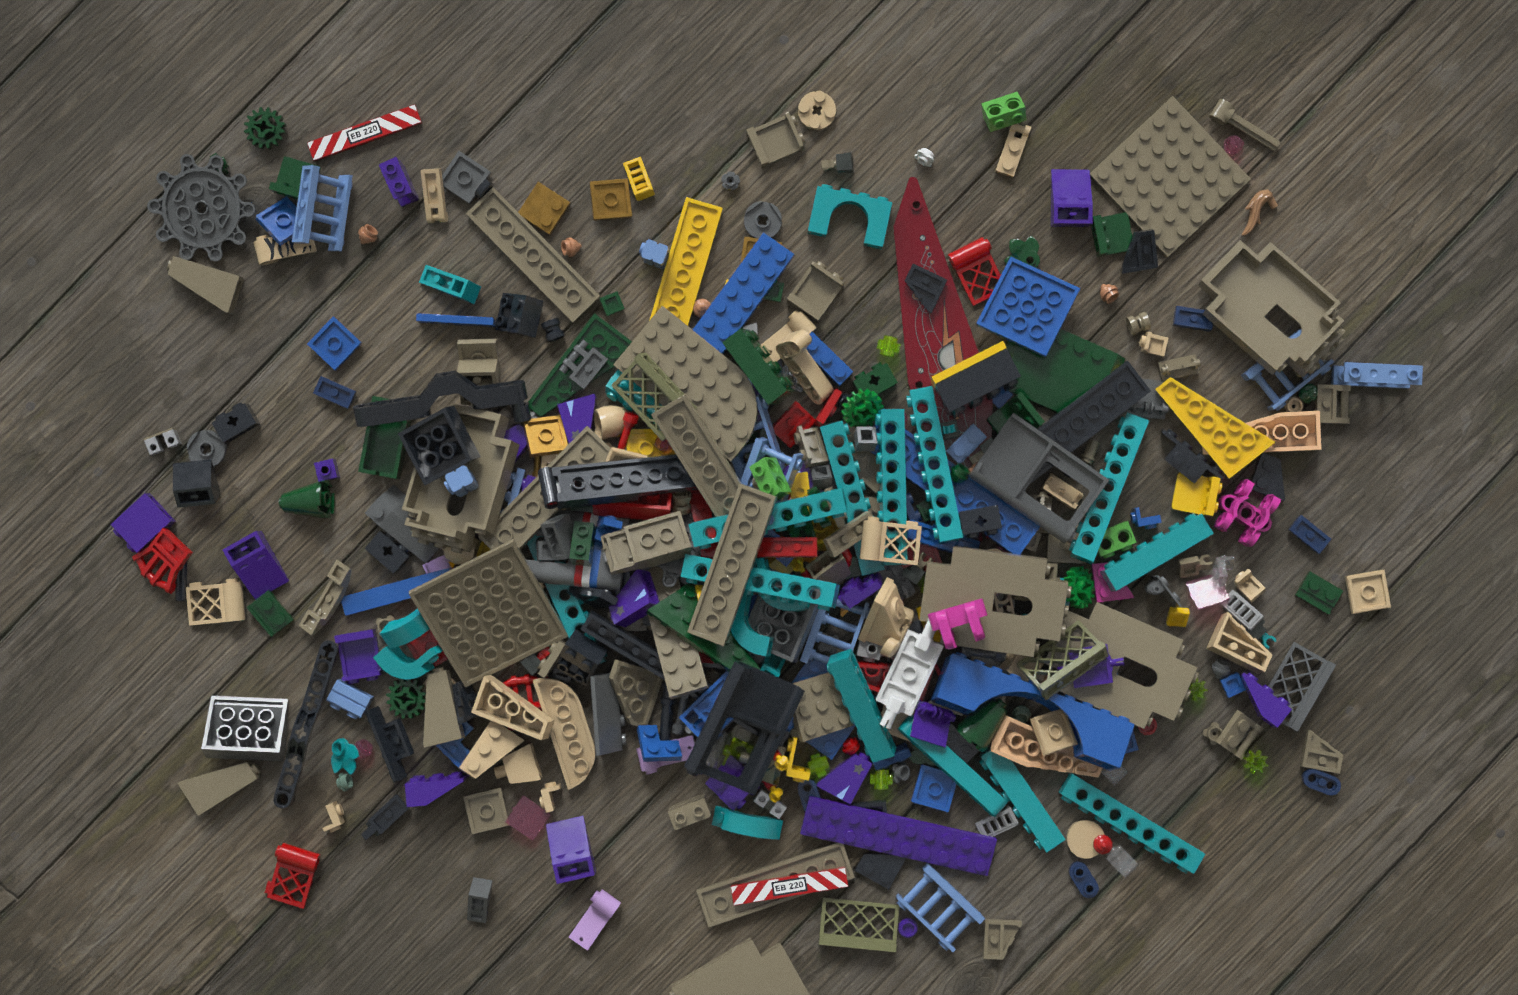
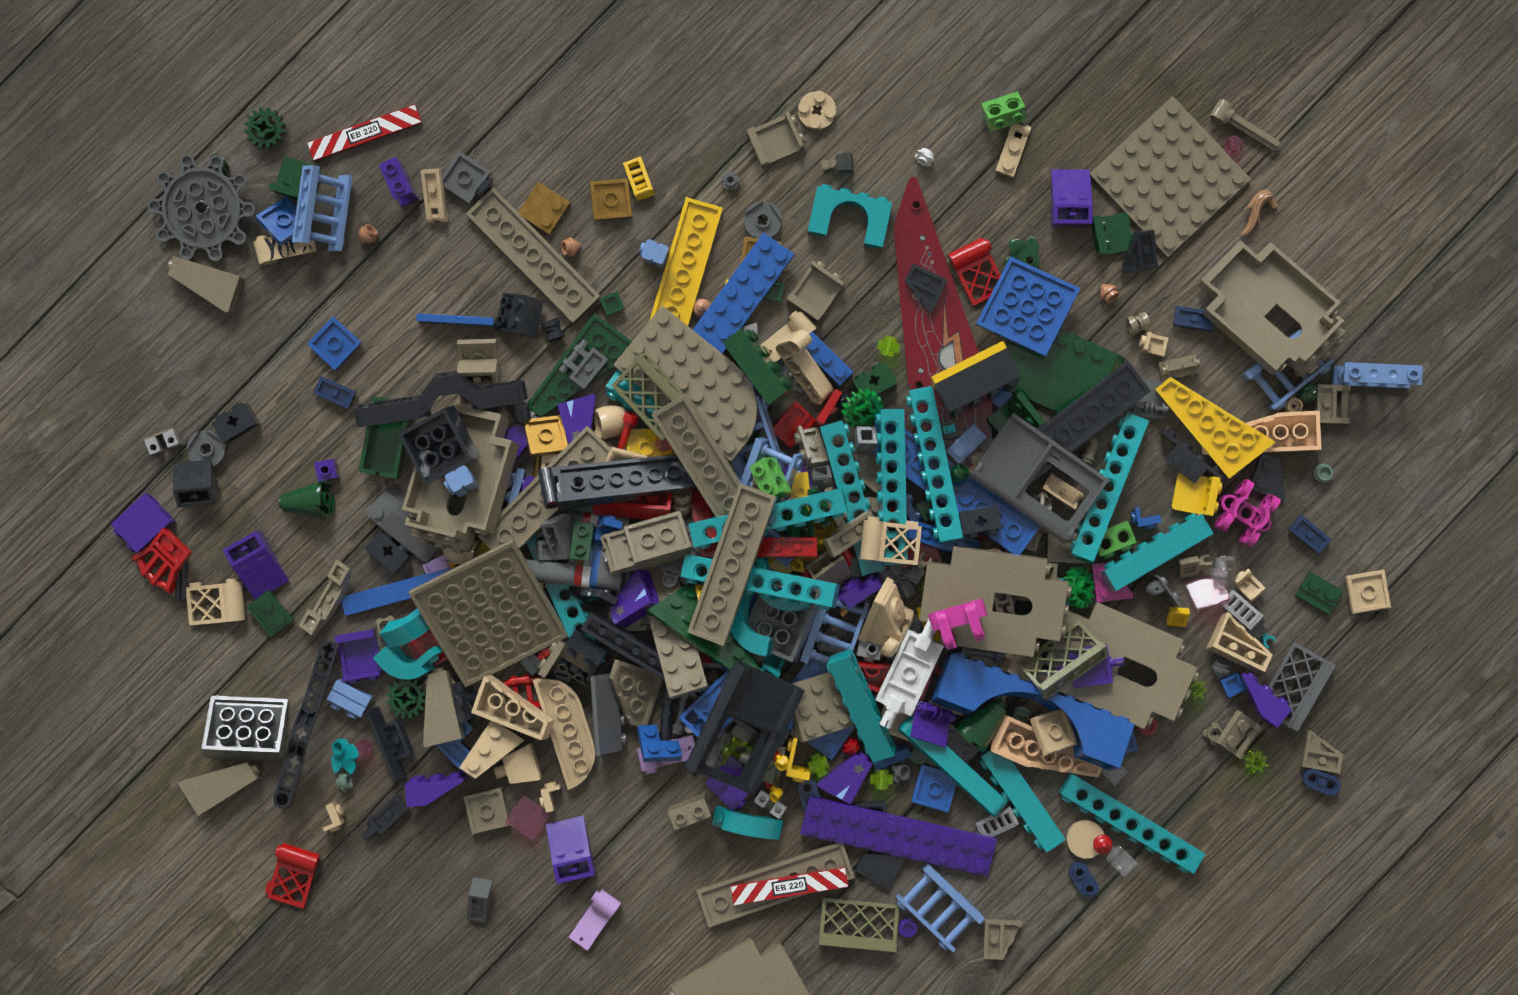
teal slope [419,265,481,304] -> none
none -> sand green plate [1314,464,1333,483]

